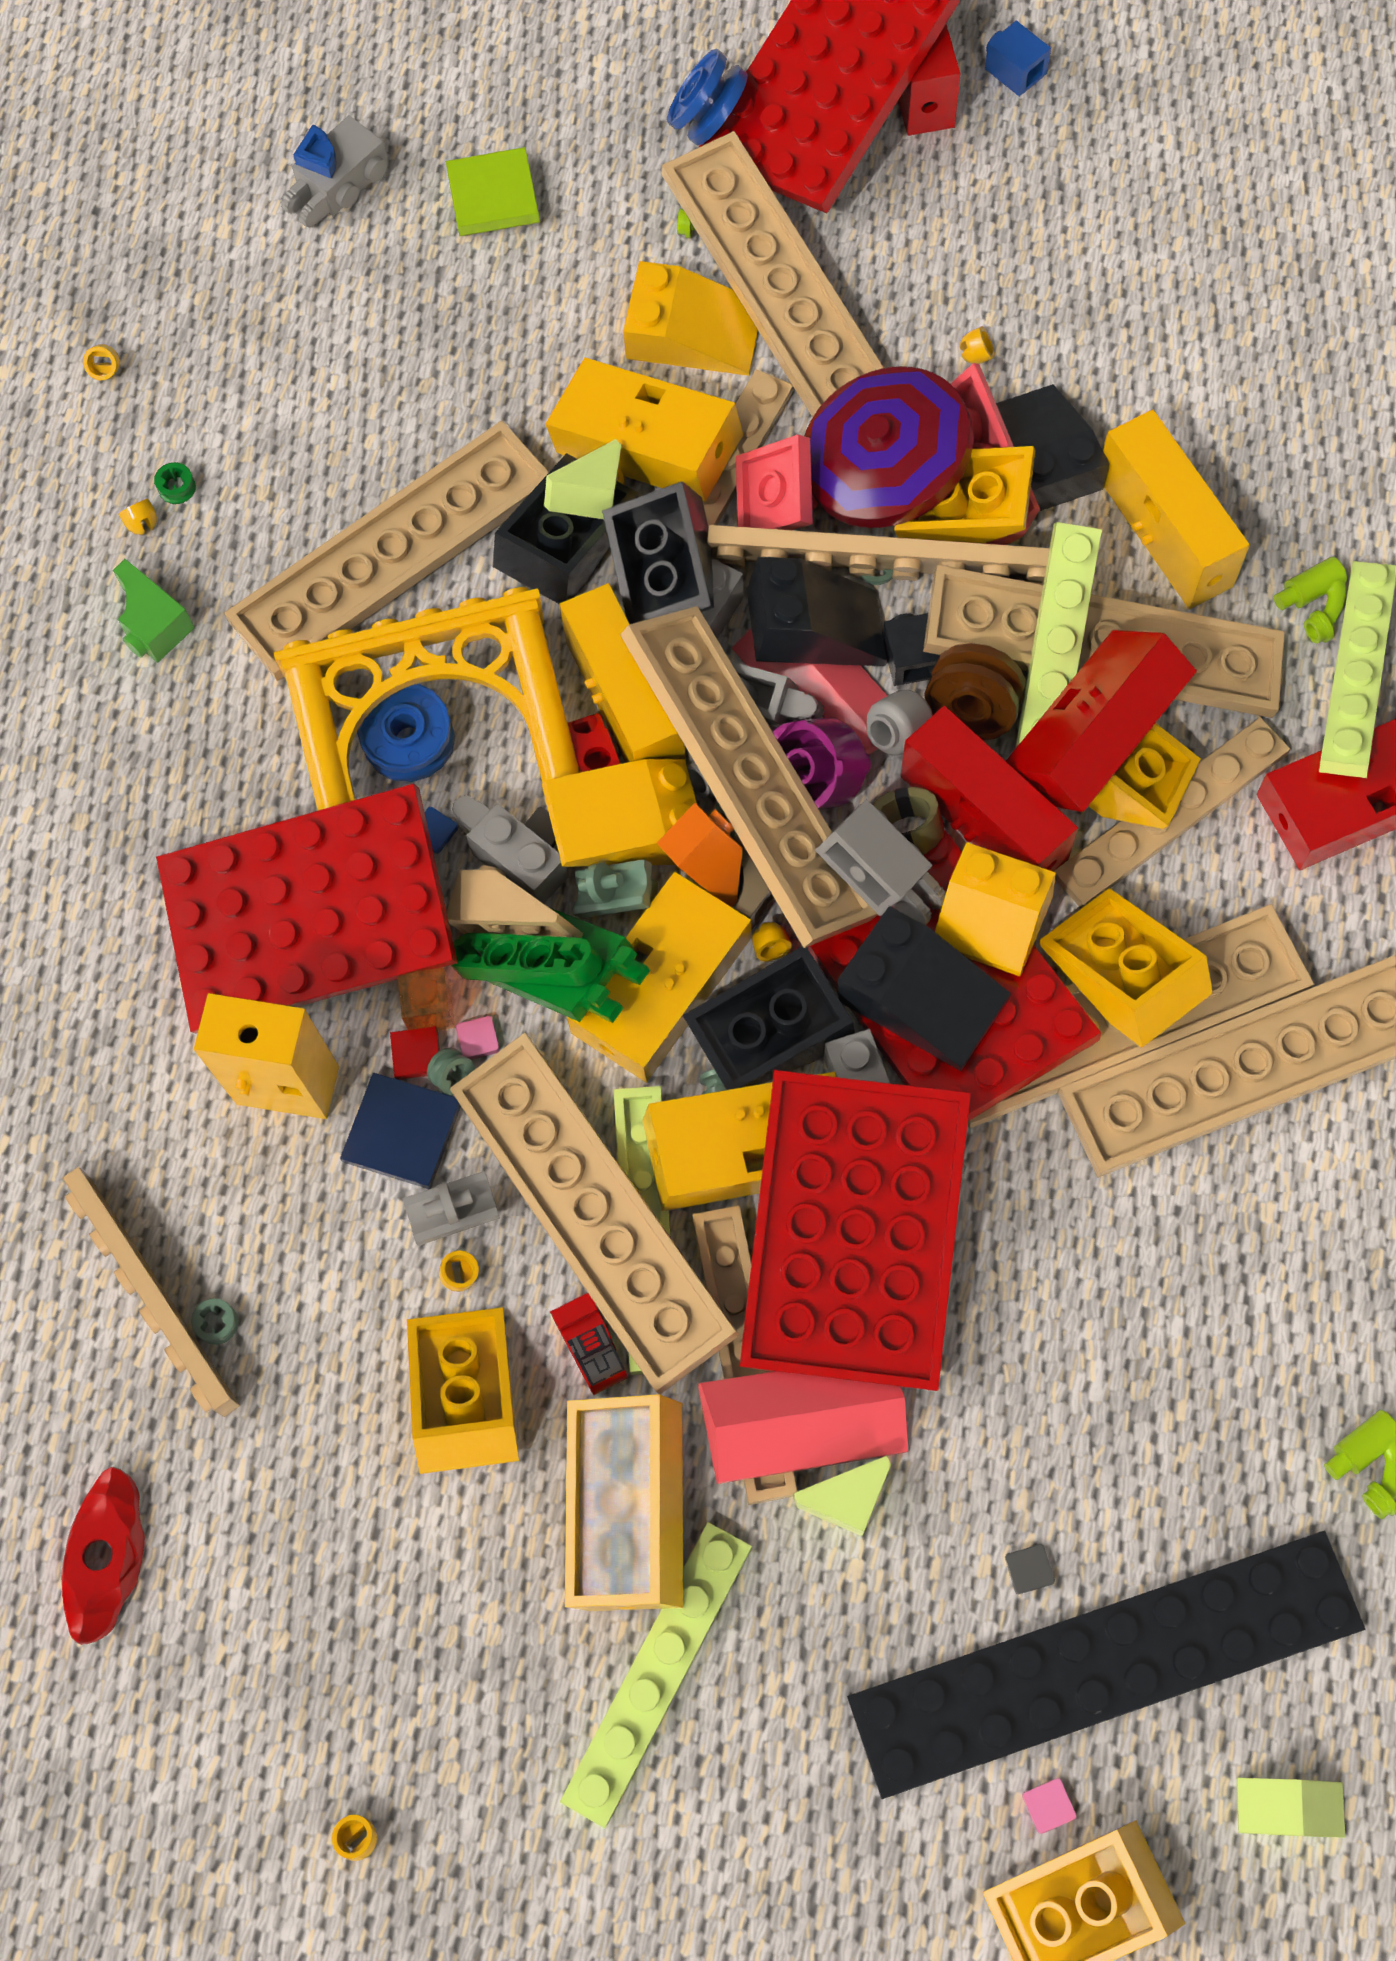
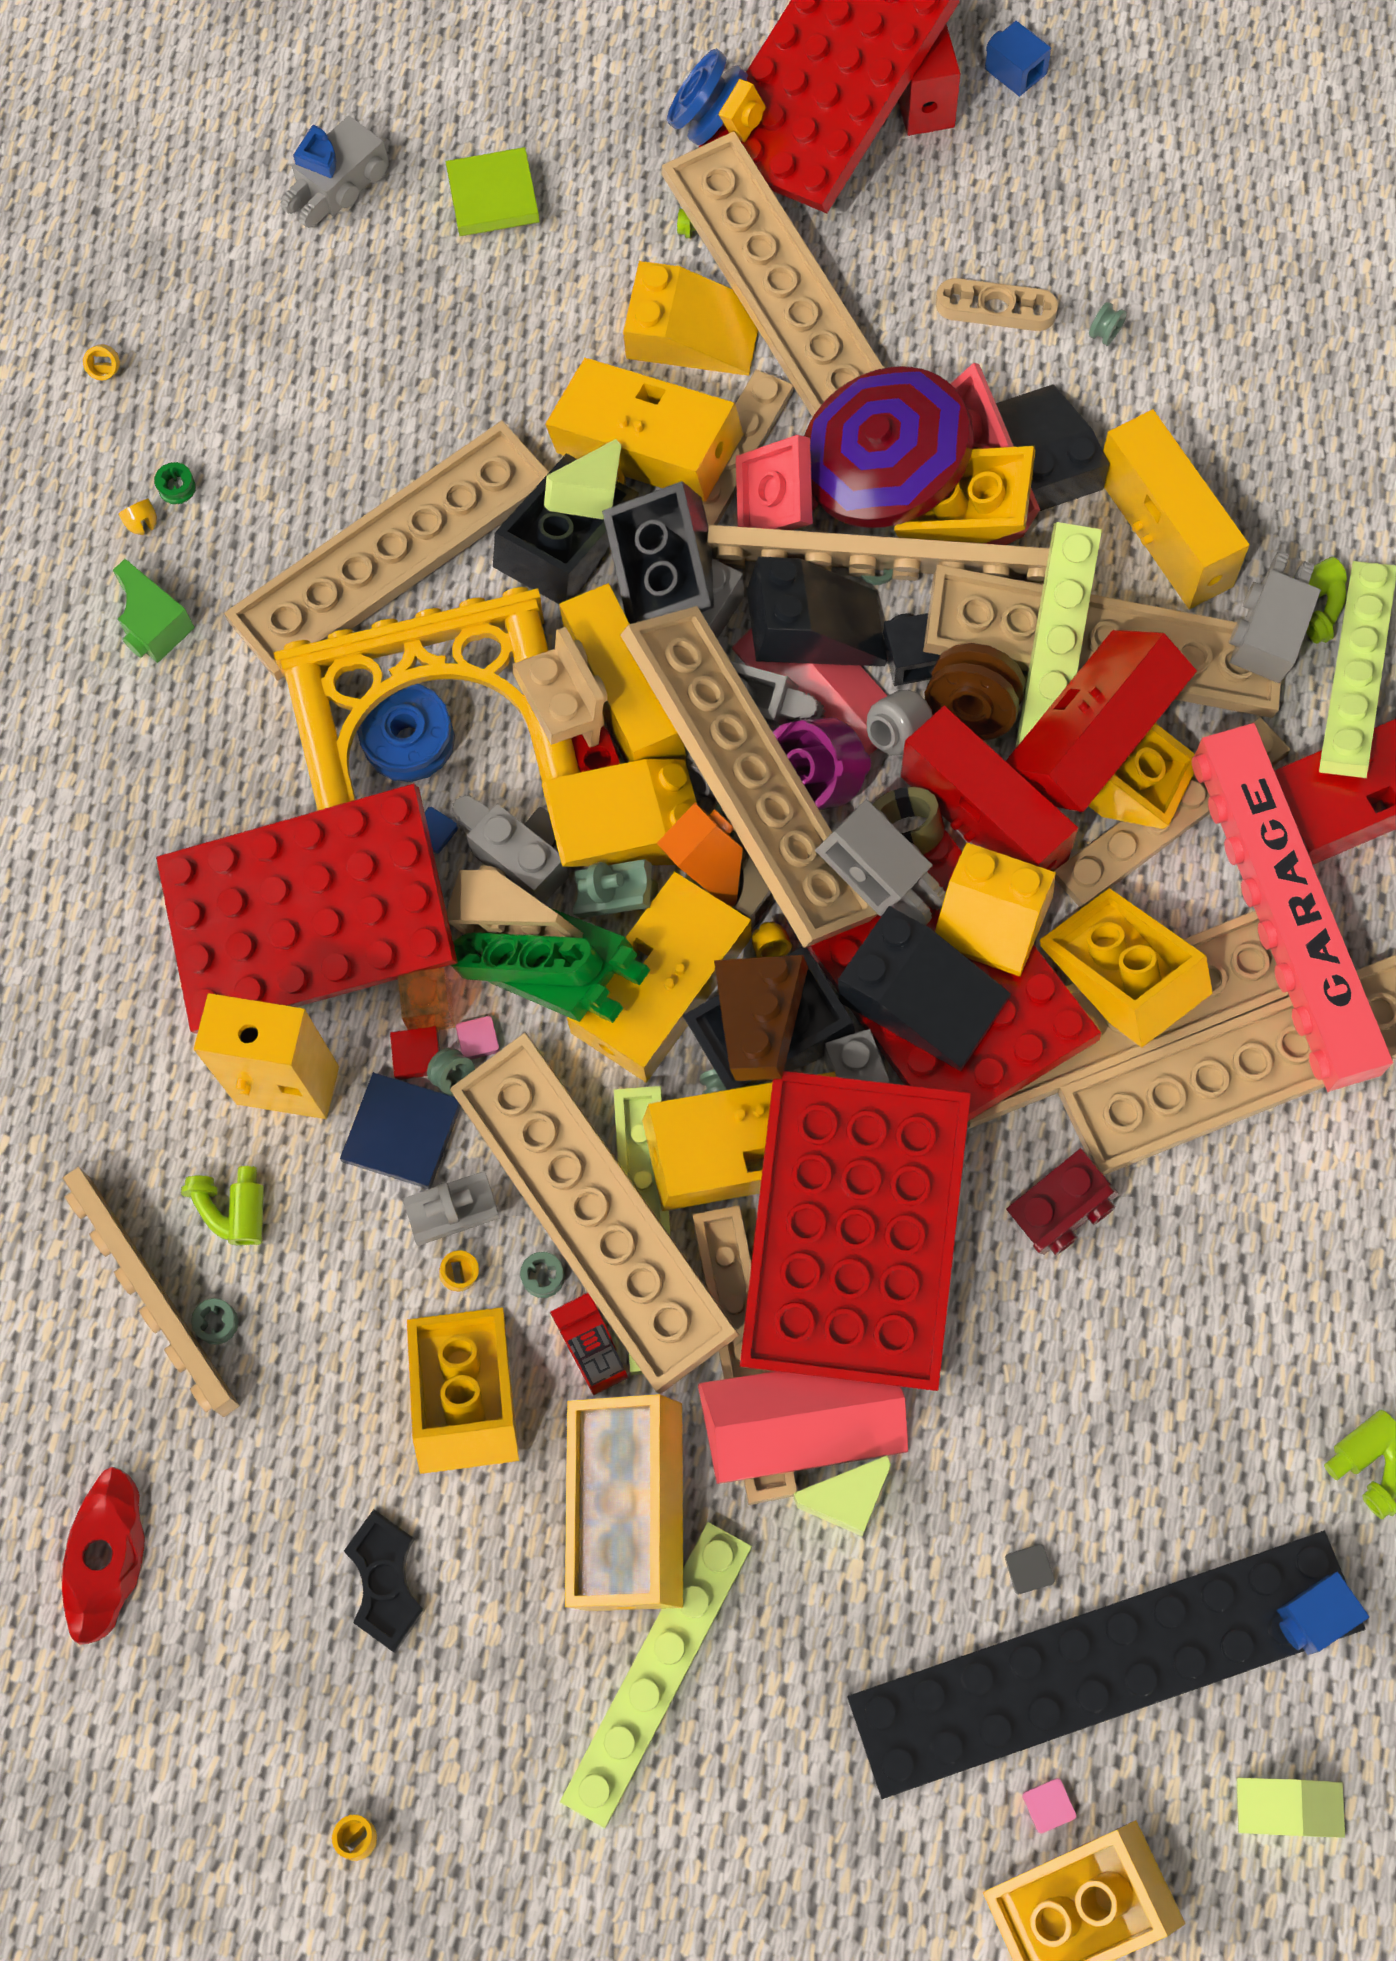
yellow hinge [960,326,995,364] -> none
none -> lime plant [181,1166,264,1246]
none -> black tile [344,1509,425,1653]
none -> tan bracket [513,627,607,748]
none -> sand green bush [520,1252,565,1298]
none -> reddish brown wing [714,955,808,1081]
none -> yellow plate [718,79,766,142]
none -> tan beam [936,278,1058,331]
none -> dark red bracket [1006,1148,1119,1256]
none -> sand green bush [1089,302,1127,346]
none -> coral brick [1192,723,1393,1092]
none -> light grey hinge [1229,550,1321,683]
none -> blue brick [1277,1572,1369,1655]

